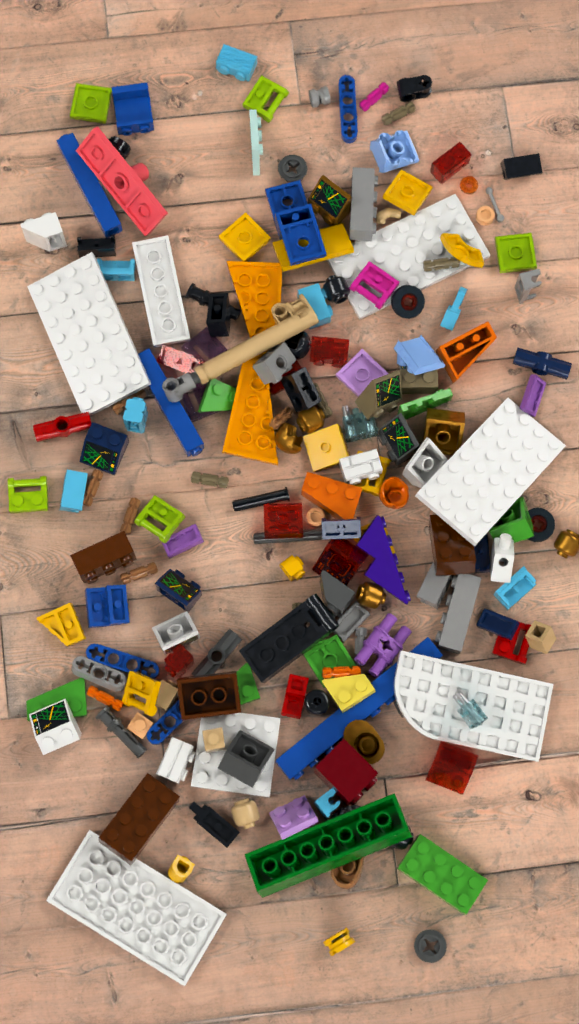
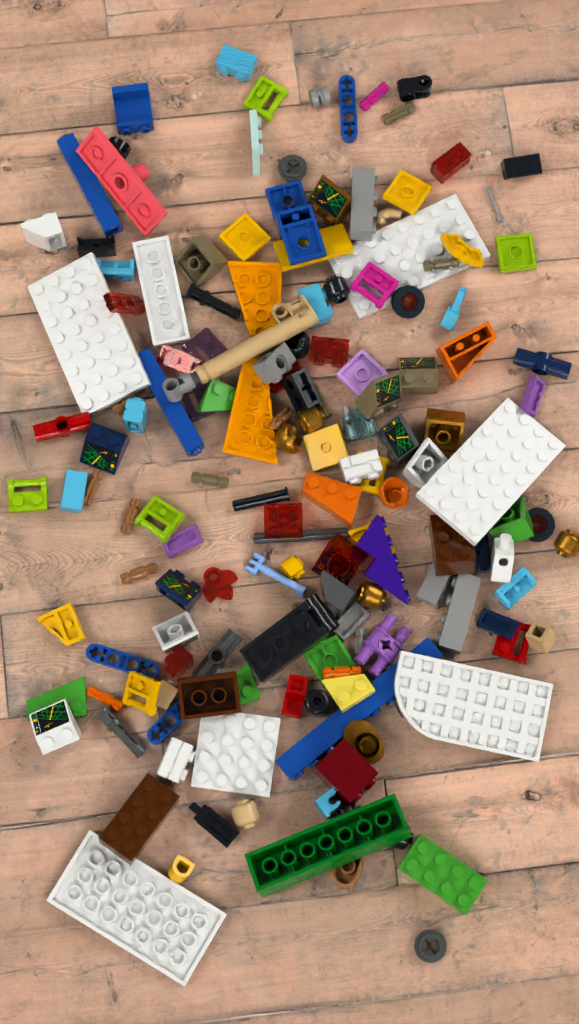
lime plate [70,83,112,124] -> none
reddish brown brick [70,531,137,584] -> none
light grey beam [71,656,127,692] -> none
blue slope [85,584,130,628] -> none
light nougat plate [126,712,154,740] -> none
tan brick [202,728,226,753] -> none
black slope [206,293,231,337] -> none
dark grey slope [218,730,274,788] -> none
lavender plate [269,795,319,840] -> none
light nougat tile [306,507,325,528] -> none
hinge [321,517,361,540] -> none
yellow wheel [323,927,355,956] -> none
light blue slope [370,130,419,173] -> none
light blue slope [394,335,446,375] -> none
bright green wing [397,388,453,420] -> none
clear red slope [425,741,478,795] -> none
clear light blue piece [453,691,488,729] -> none
clear orange plate [460,176,478,194] -> none
light nougat tile [476,206,495,226] -> none
light grey hinge [514,269,542,304] -> none
none -> clear red hinge [103,292,146,315]
none -> dark tan slope [174,234,228,288]
none -> clear red plate [202,567,238,603]
none -> light blue hinge [244,552,309,599]

